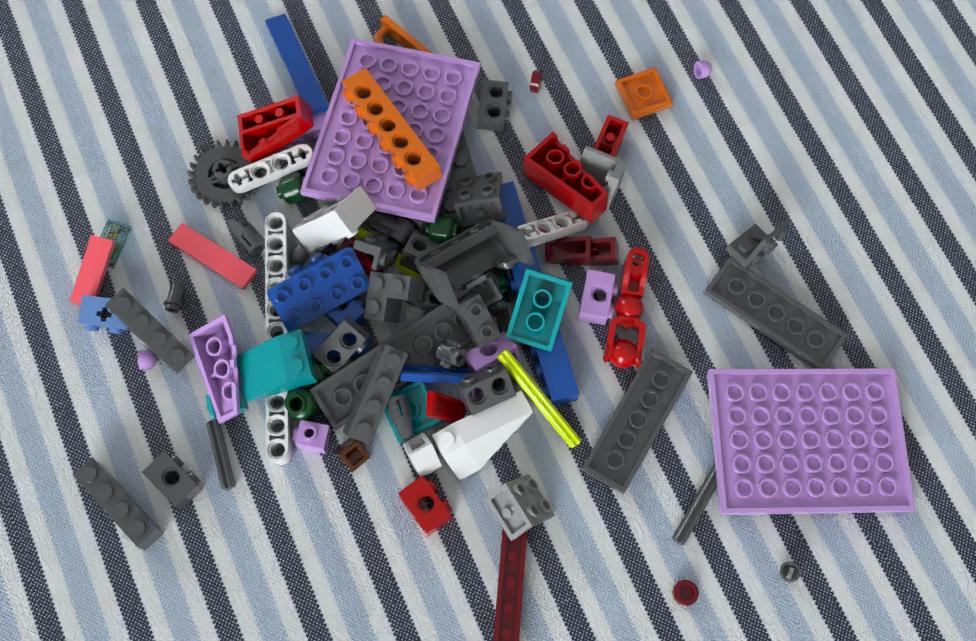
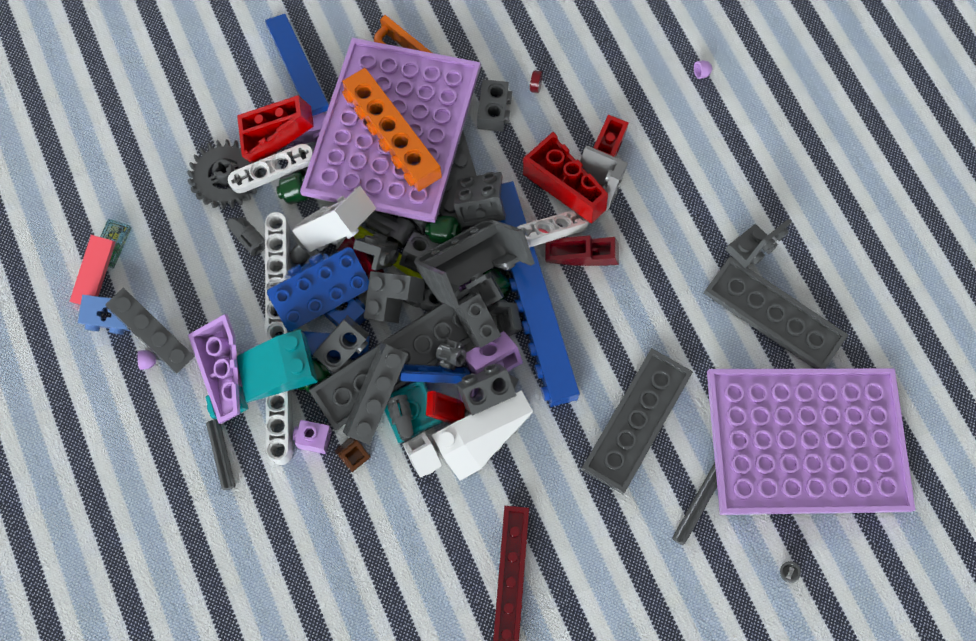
dark grey brick [72,458,164,551] -> none
dark grey brick [142,451,203,511] -> none
dark grey pin [164,281,186,313] -> none
coral tile [168,223,258,290] -> none
dark green head [284,388,320,420] -> none
red brick [398,476,453,537] -> none
light grey bracket [484,475,555,541] -> none
neon yellow axle [497,349,581,448] -> none
teal slope [505,268,573,352] -> none
lavender brick [578,269,618,325] -> none
red piece [603,247,649,369] -> none
orange plate [615,67,673,120] -> none
dark red tile [672,580,699,606] -> none

